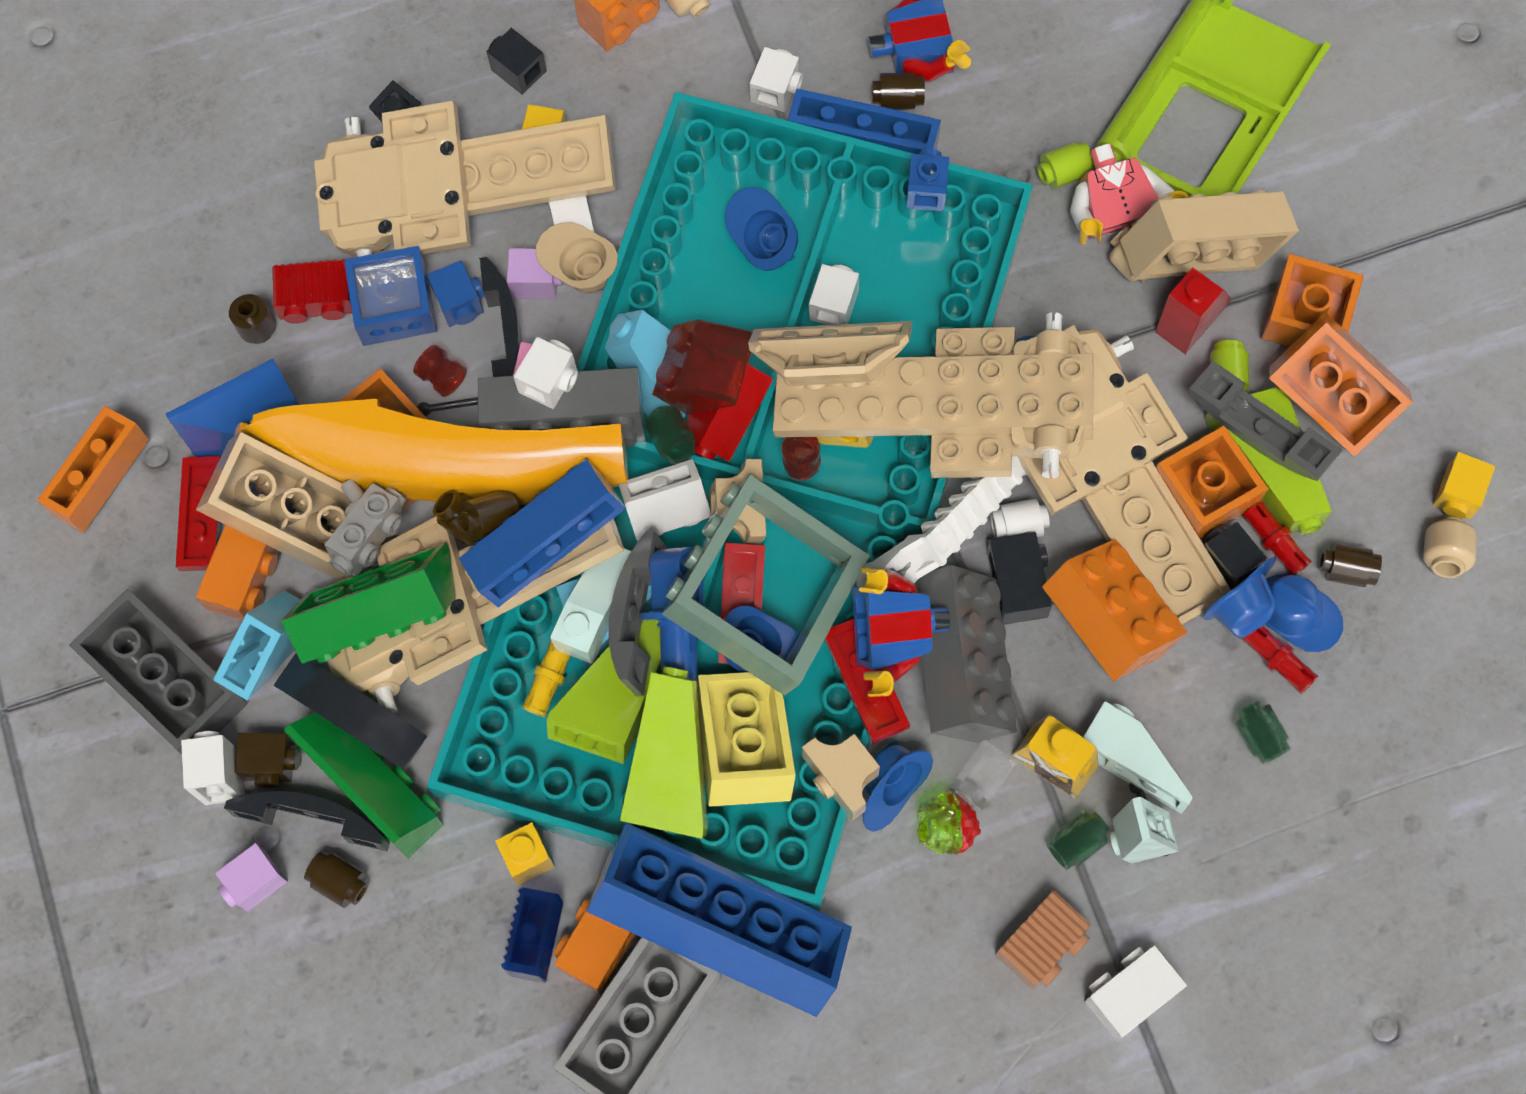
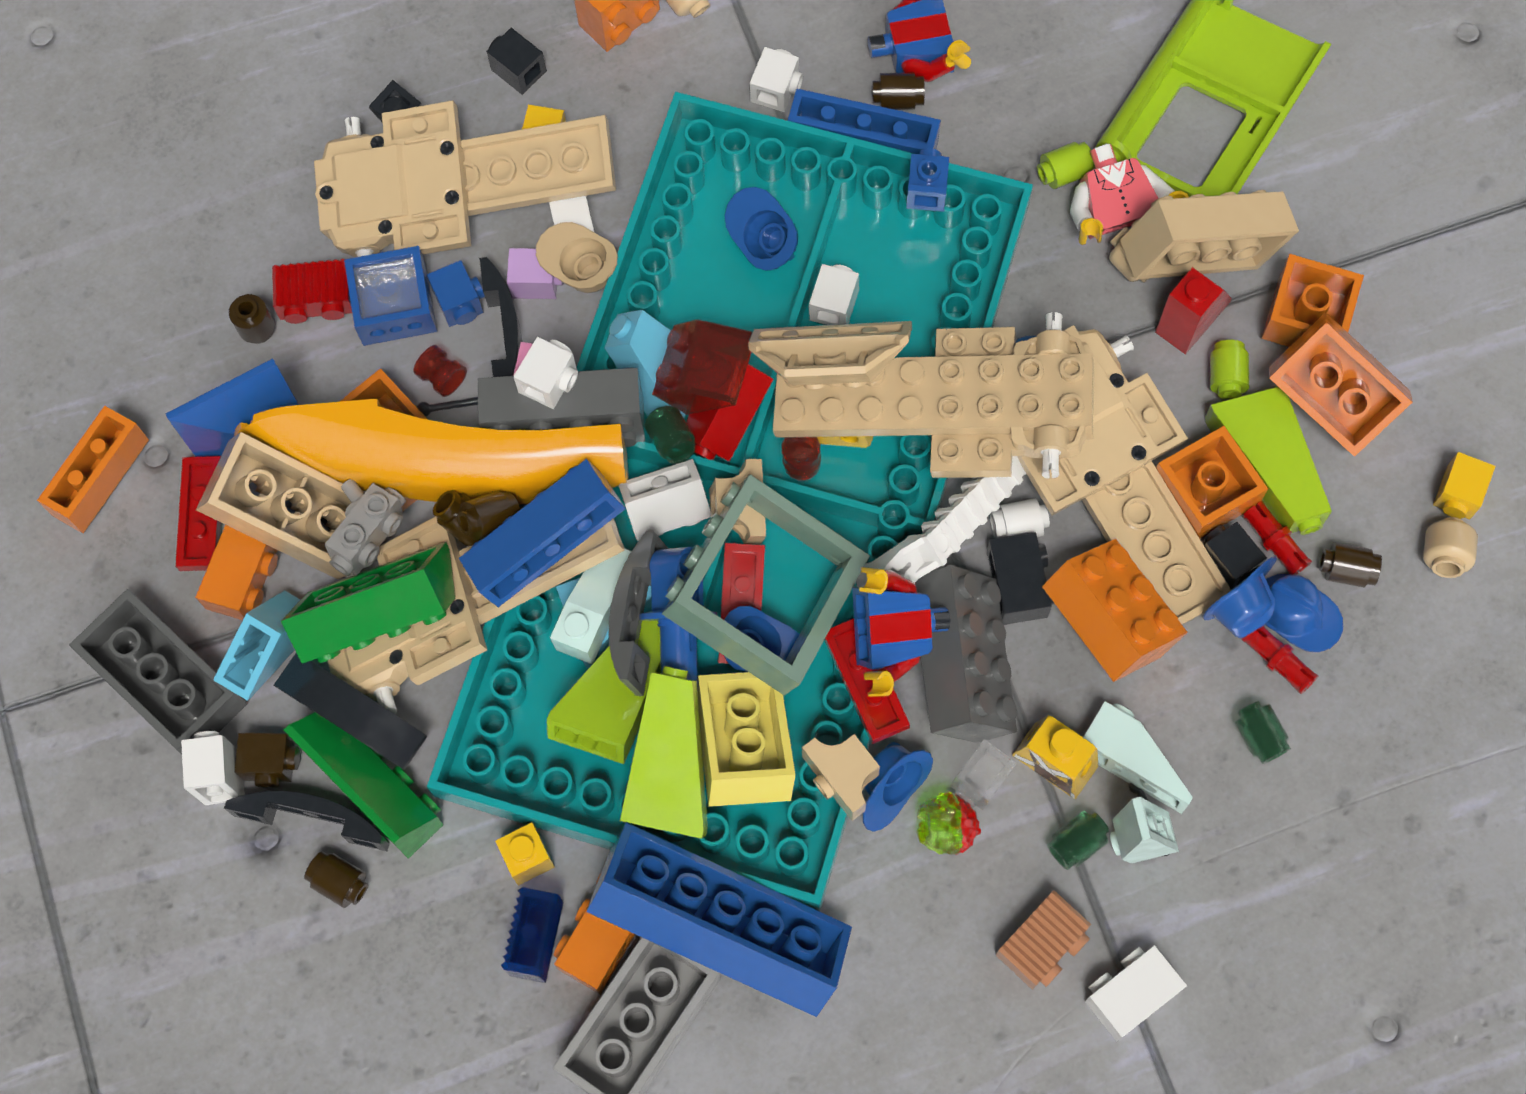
lavender brick [215,843,288,912] -> none
yellow pin [521,641,571,718] -> none
dark grey slope [1189,361,1342,481] -> none

